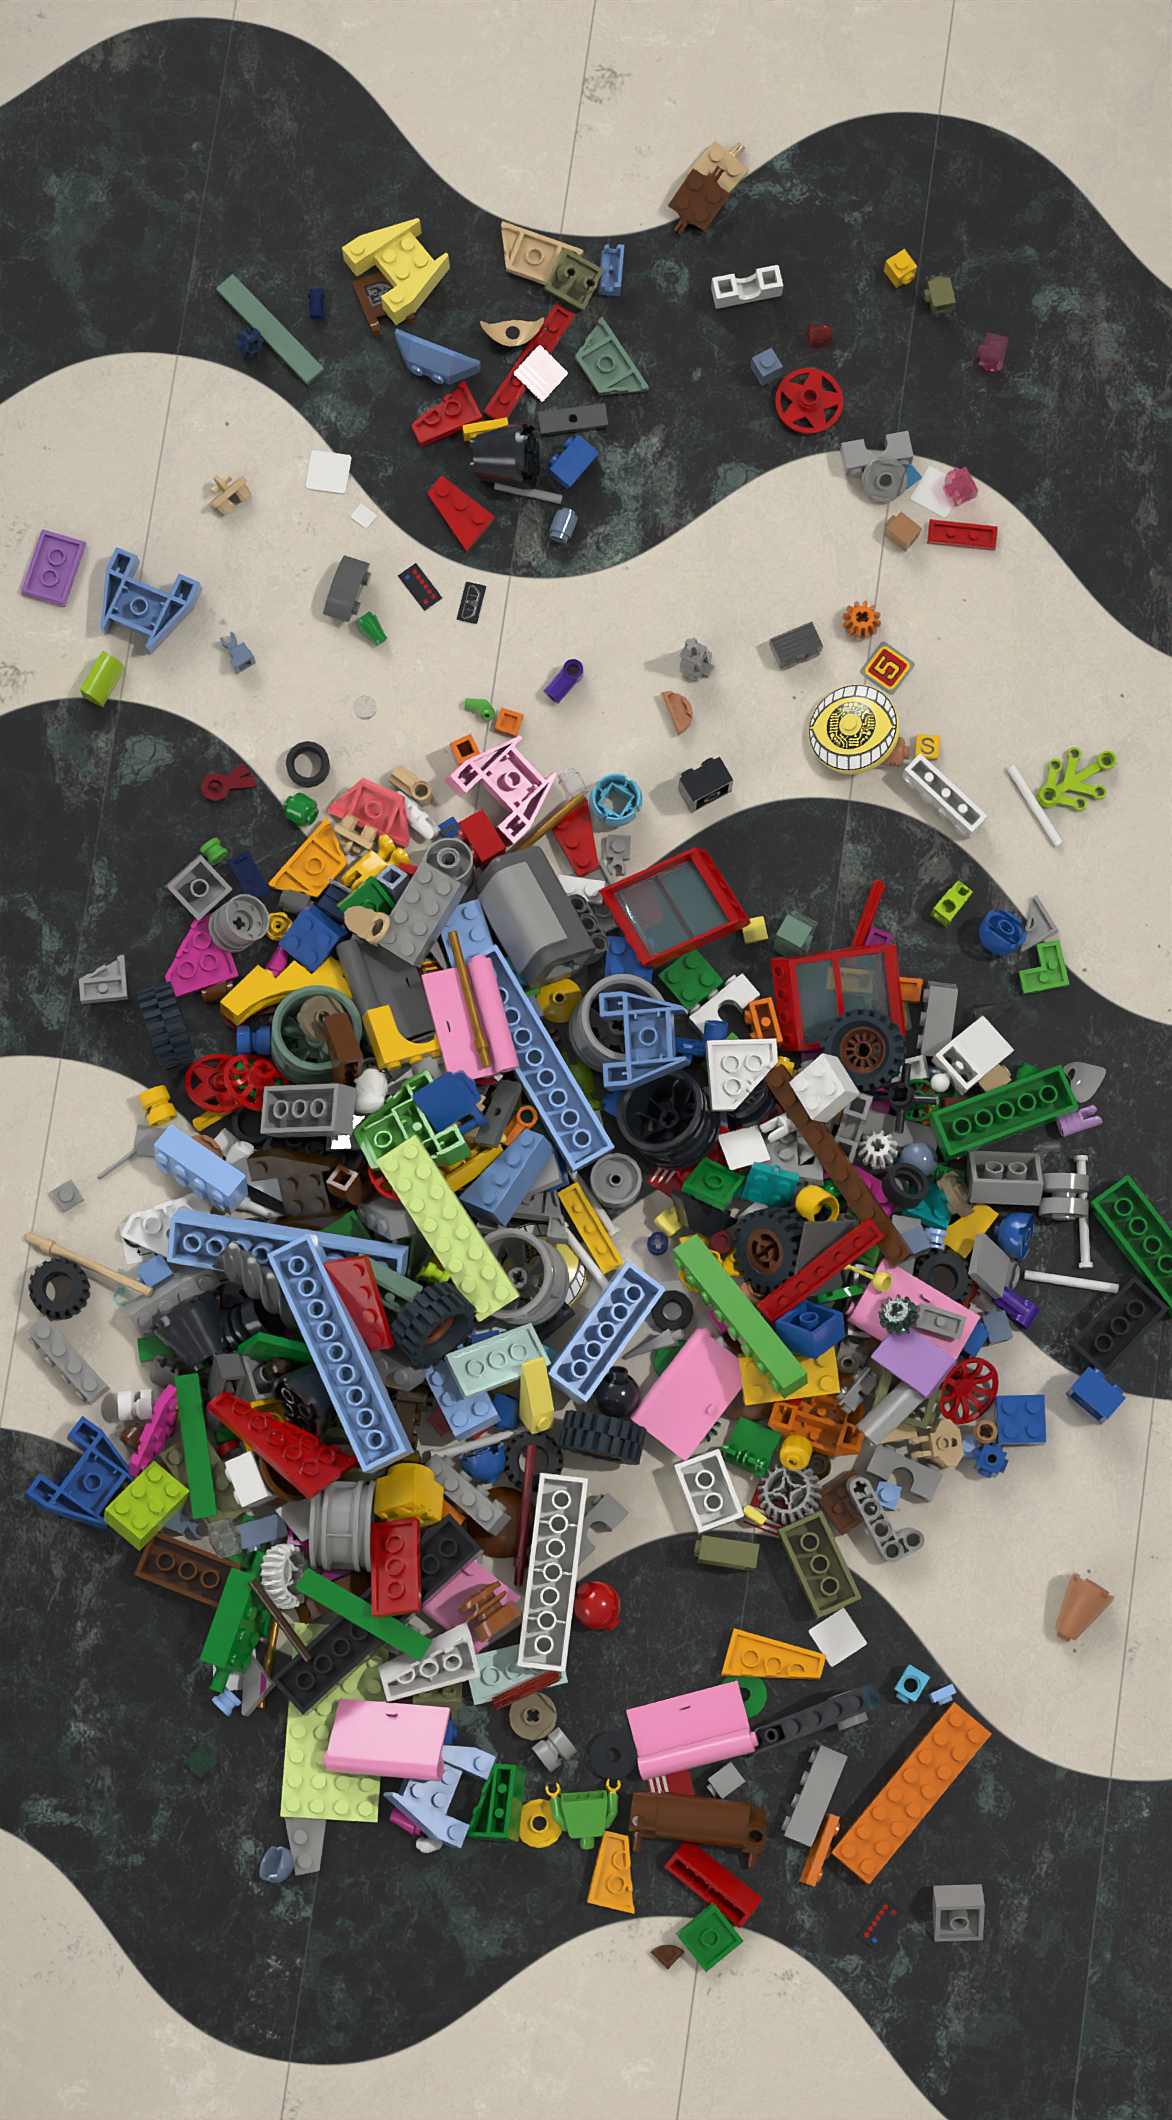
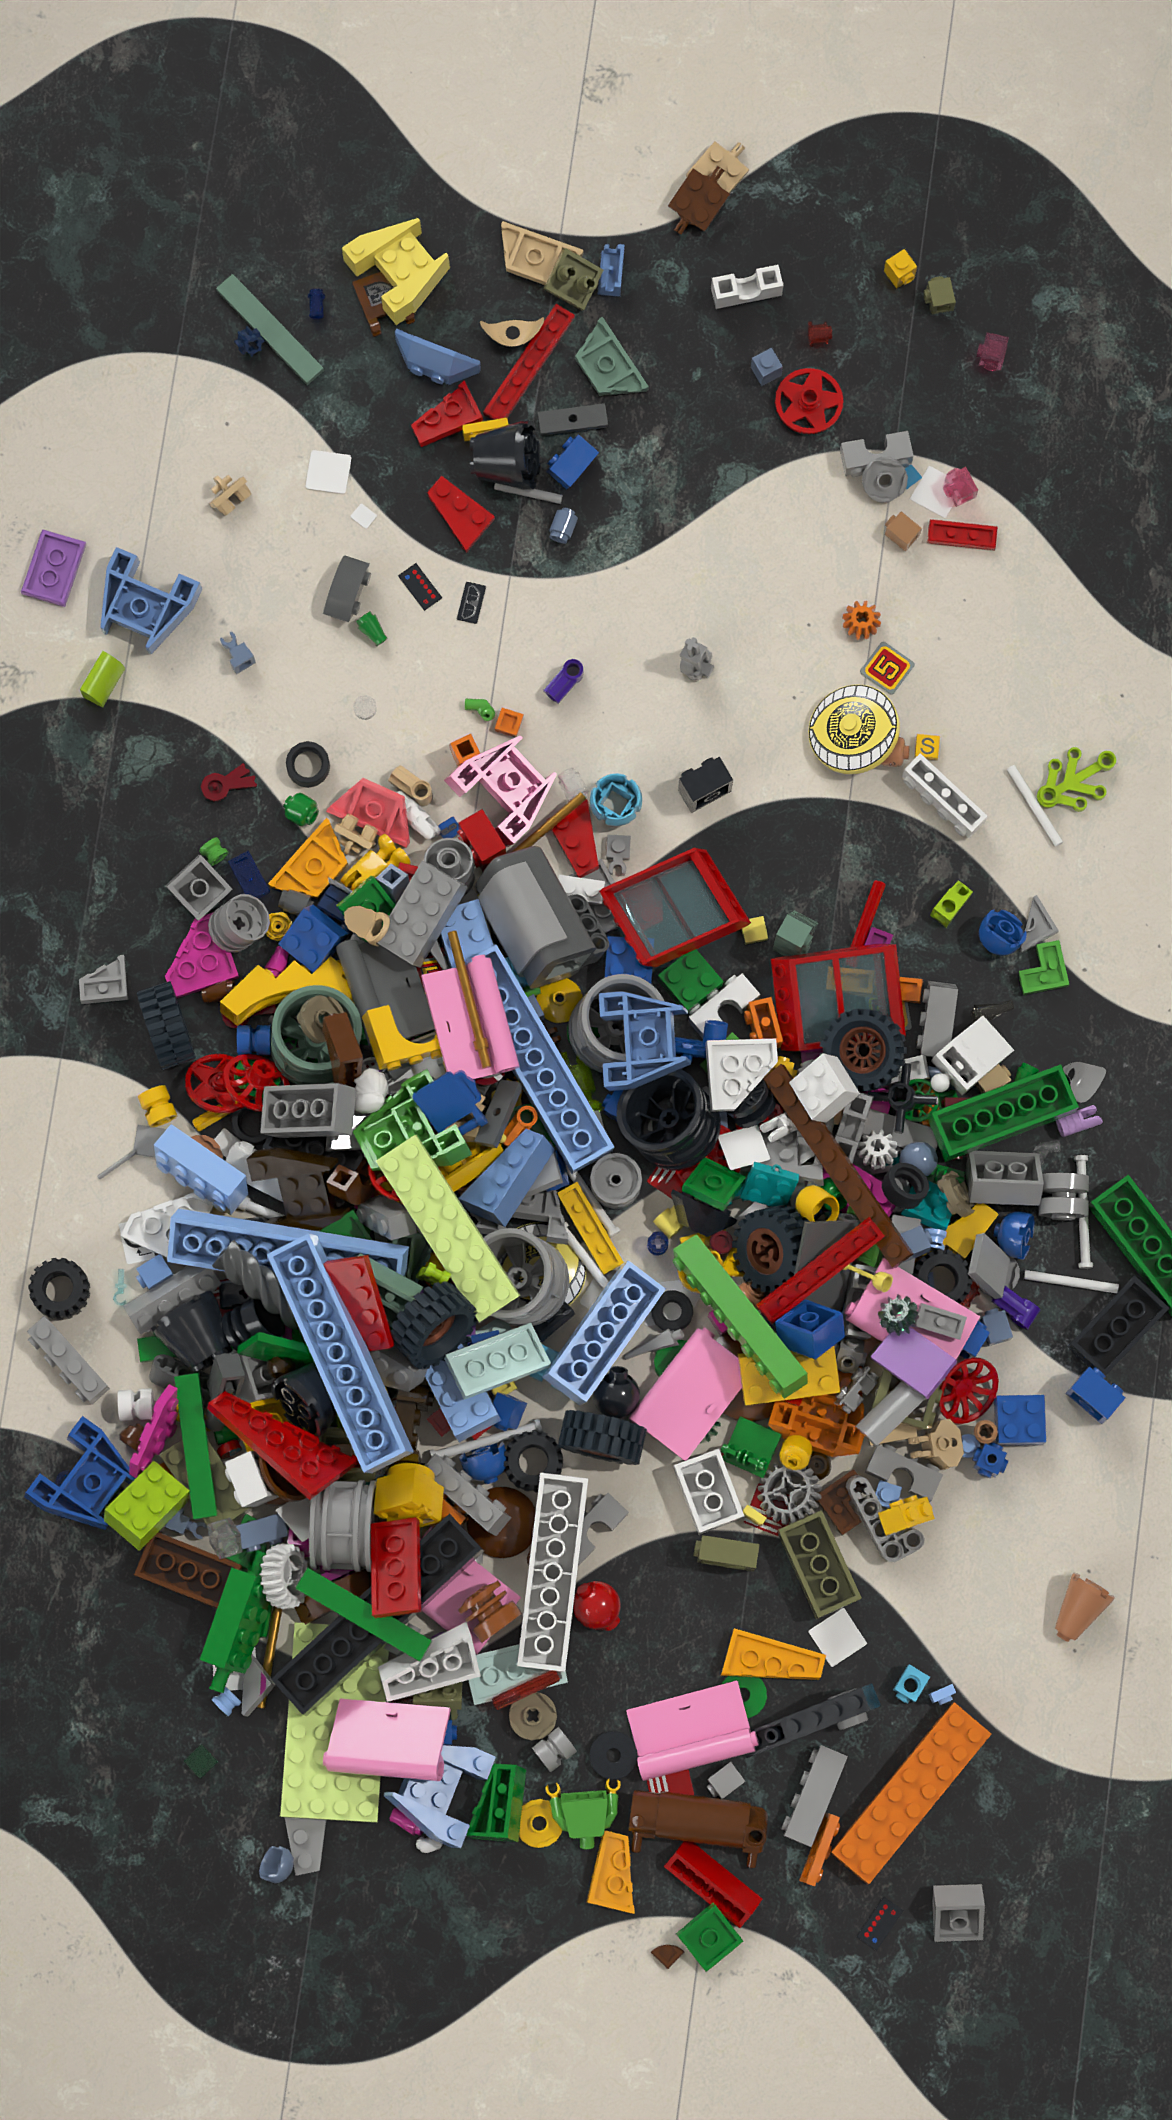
tan bar [25,1232,153,1297] -> none
light grey plate [51,1180,84,1212] -> none
dark brown bar [249,1578,313,1662] -> none
dark red bar [513,1444,536,1586] -> none
sticker [514,345,568,401] -> none
light yellow slope [519,1357,554,1434] -> none
nougat plate [661,691,693,736] -> none
dark grey brick [769,622,823,669] -> none
green tile [816,1284,864,1304] -> none
none -> yellow brick [878,1495,935,1536]

